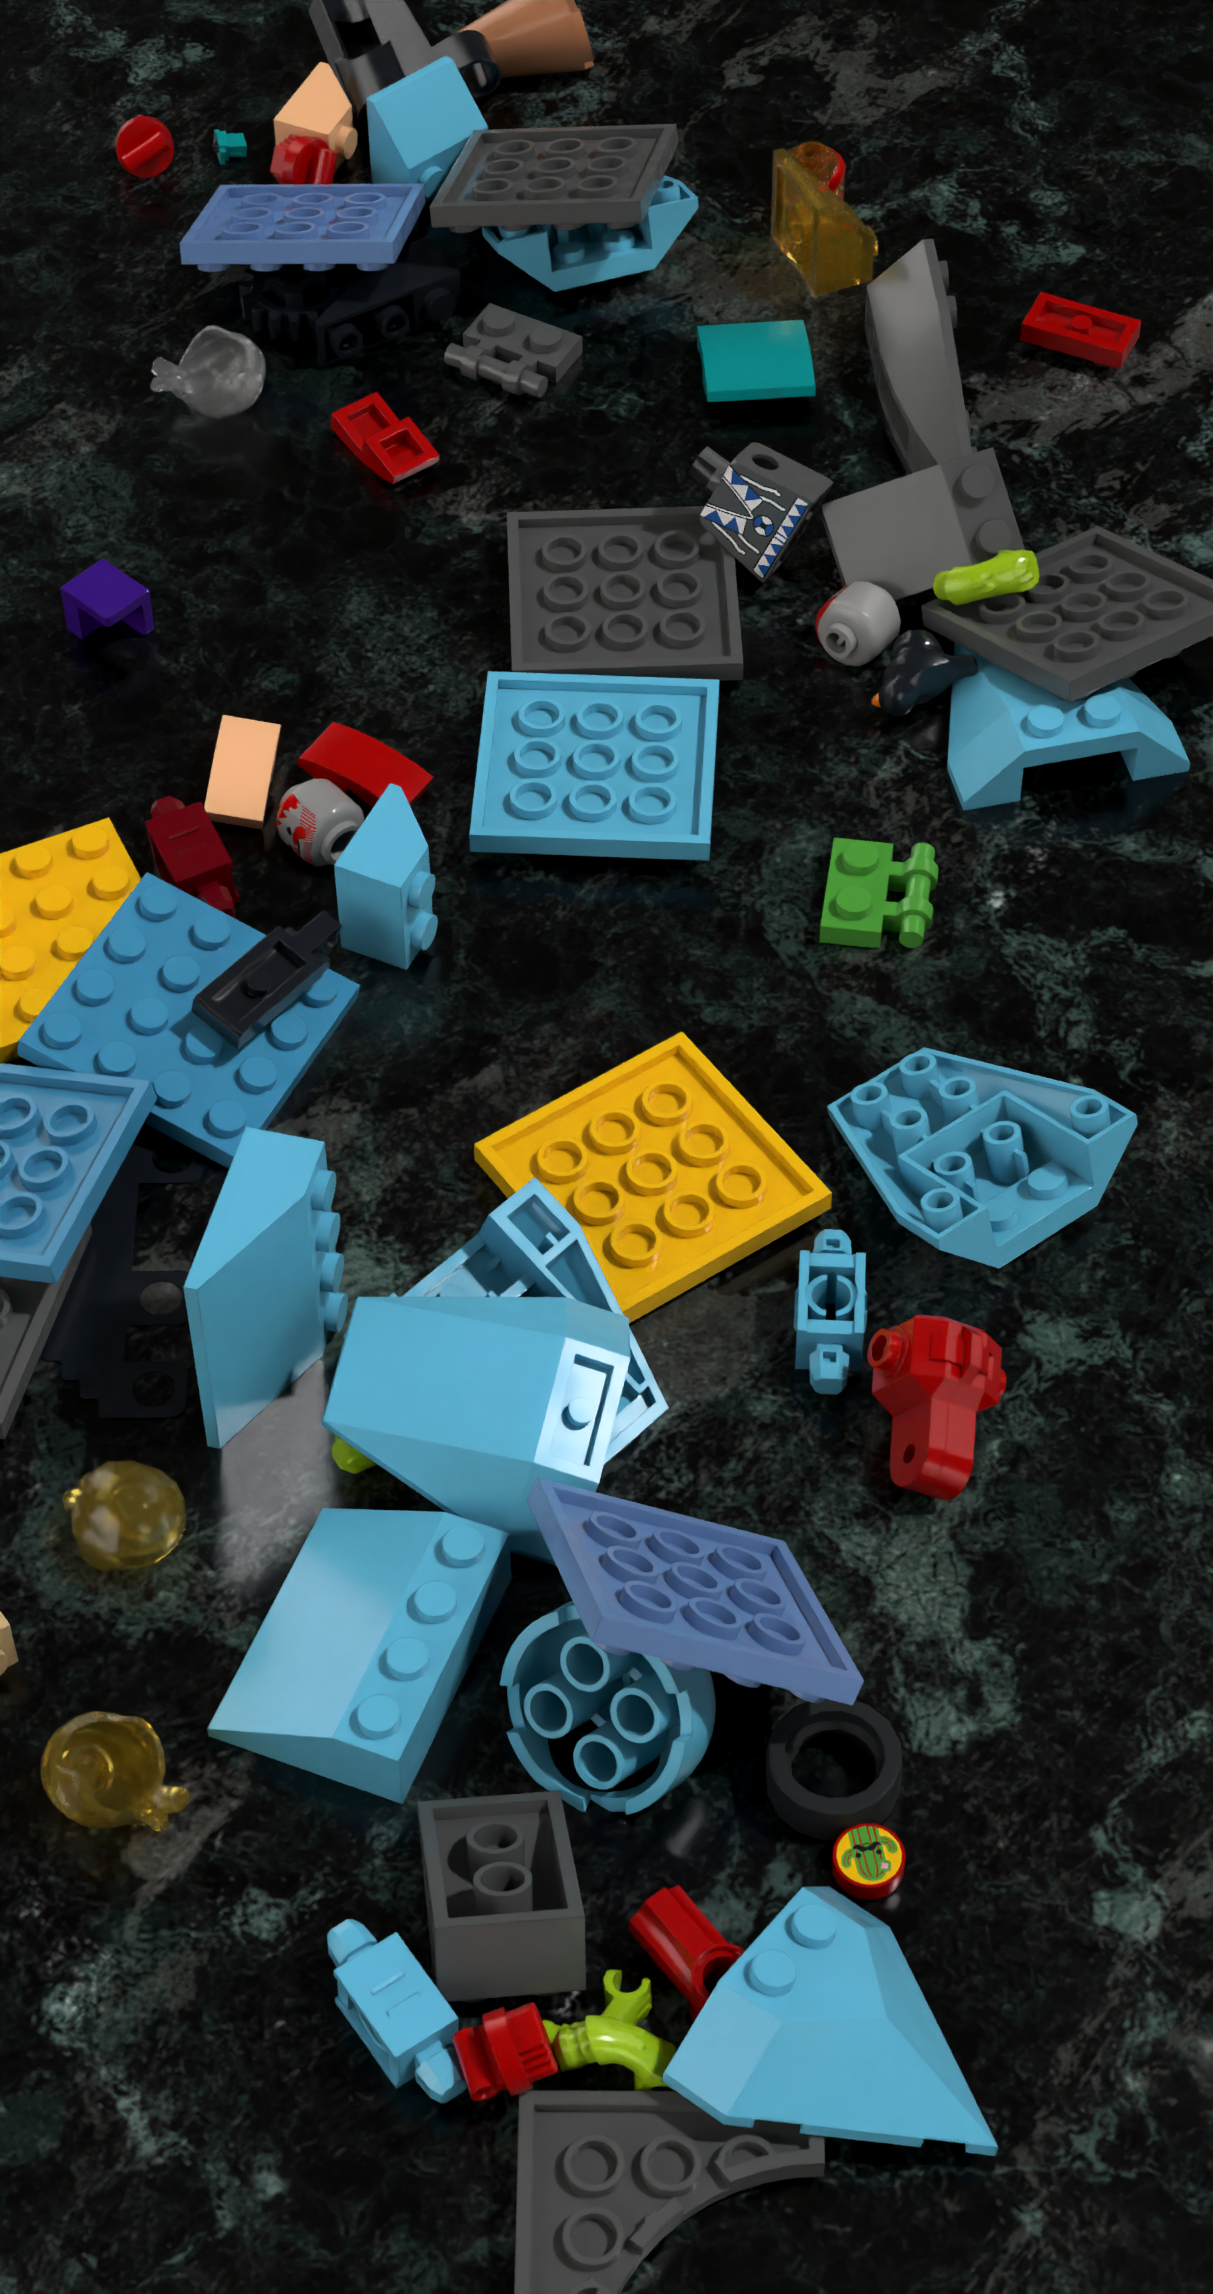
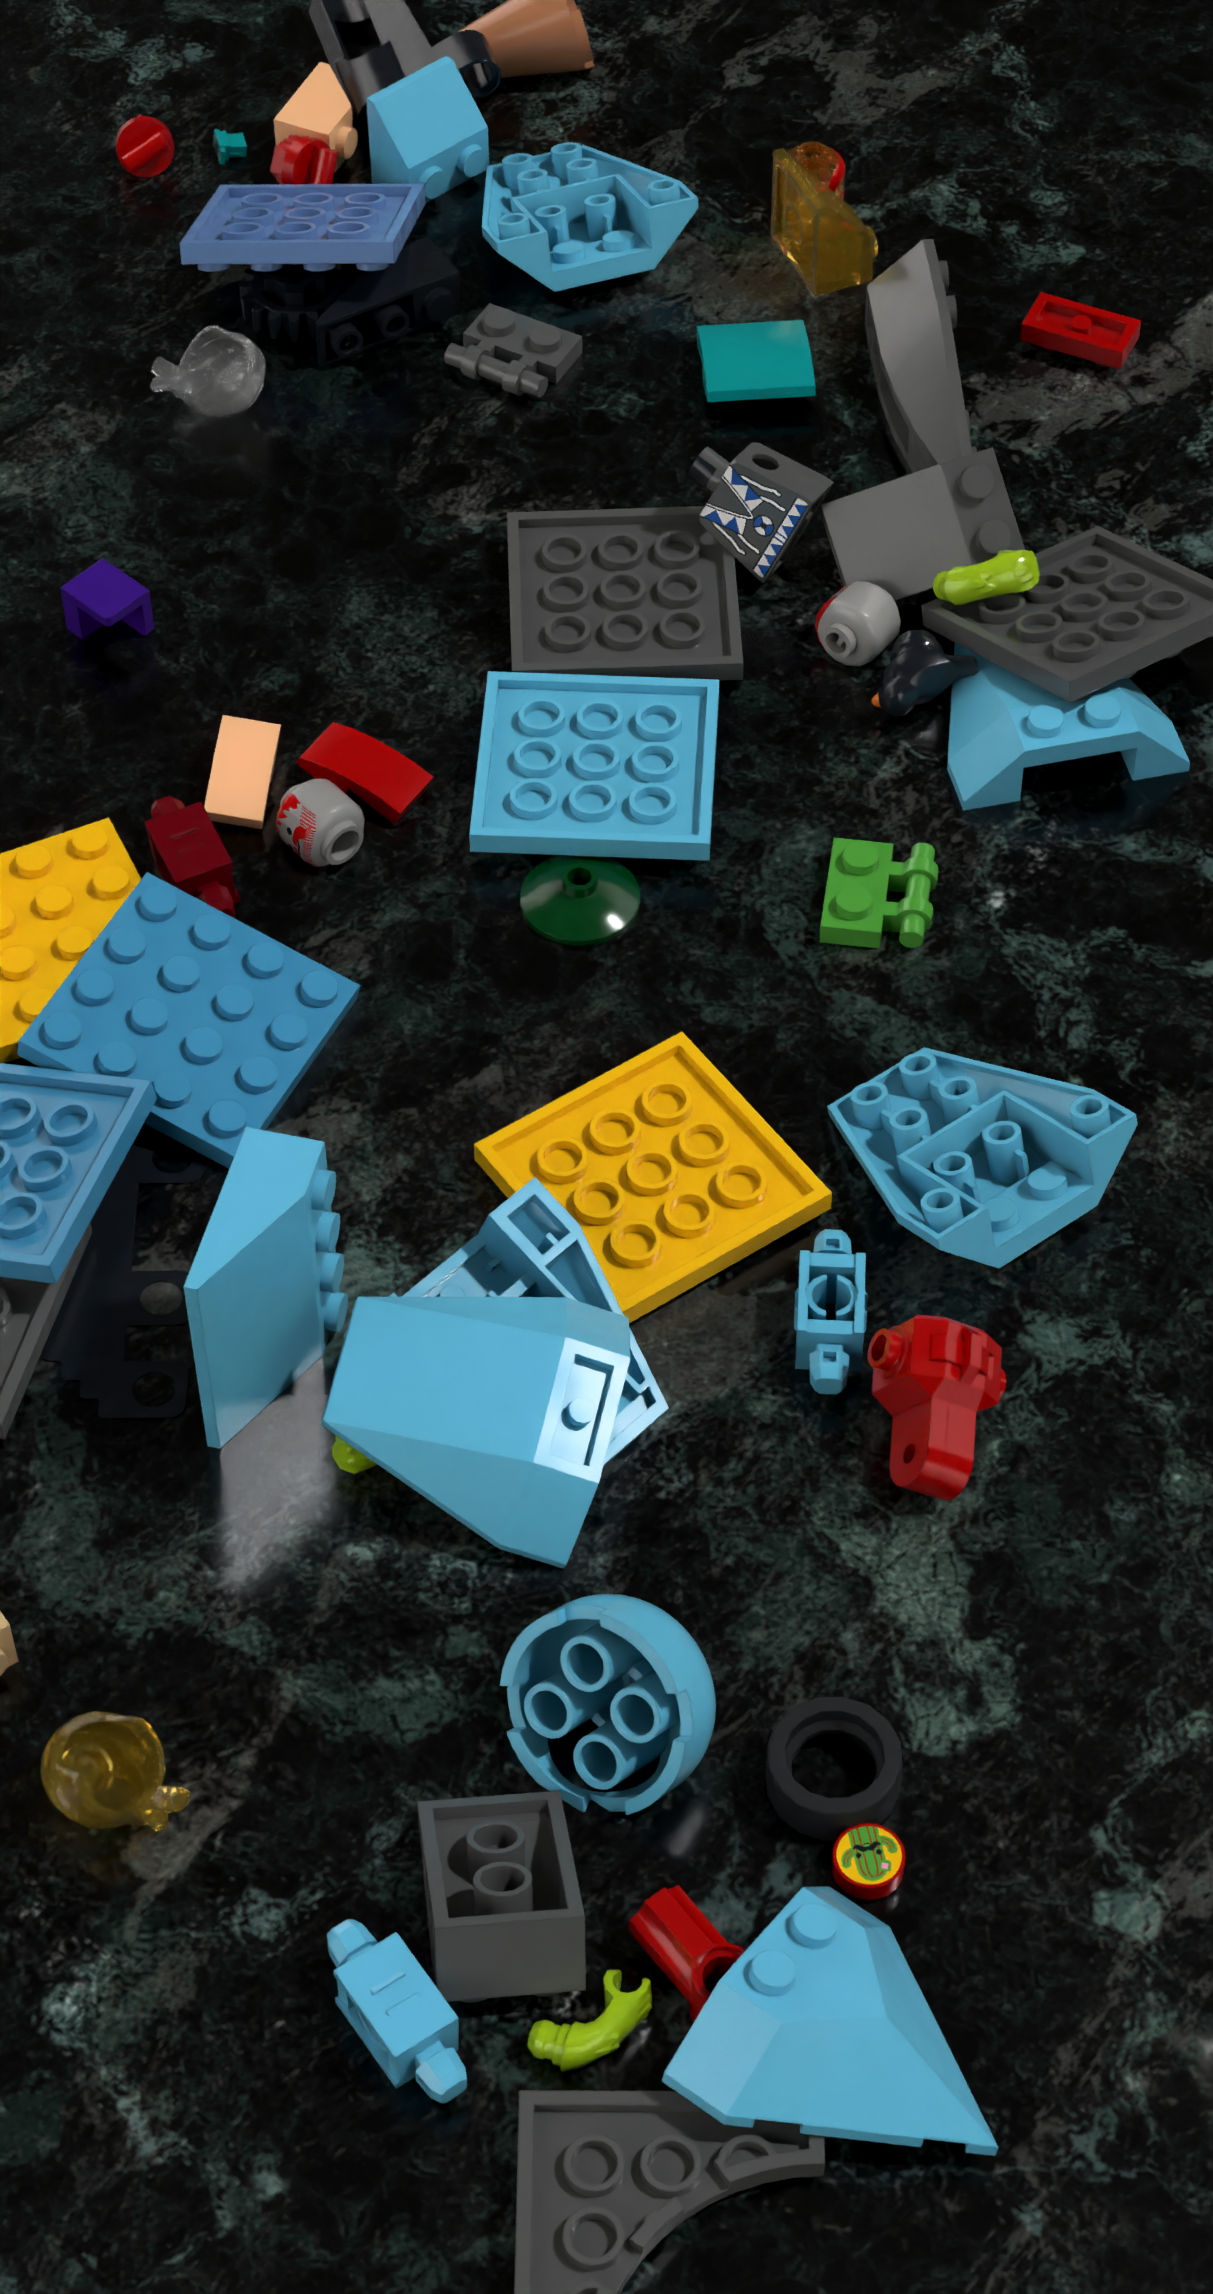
clear yellow hat [63,1460,186,1571] -> none
black hinge [191,910,342,1050] -> none
medium azure slope [207,1508,511,1804] -> none
red slope [330,392,440,484] -> none
medium azure slope [334,783,438,970] -> none
dark grey plate [430,124,678,233] -> none
red piece [452,2003,558,2101] -> none
medium blue plate [527,1477,864,1705] -> none
lime piece [553,2015,677,2091] -> none
none -> dark green dish [520,855,640,946]

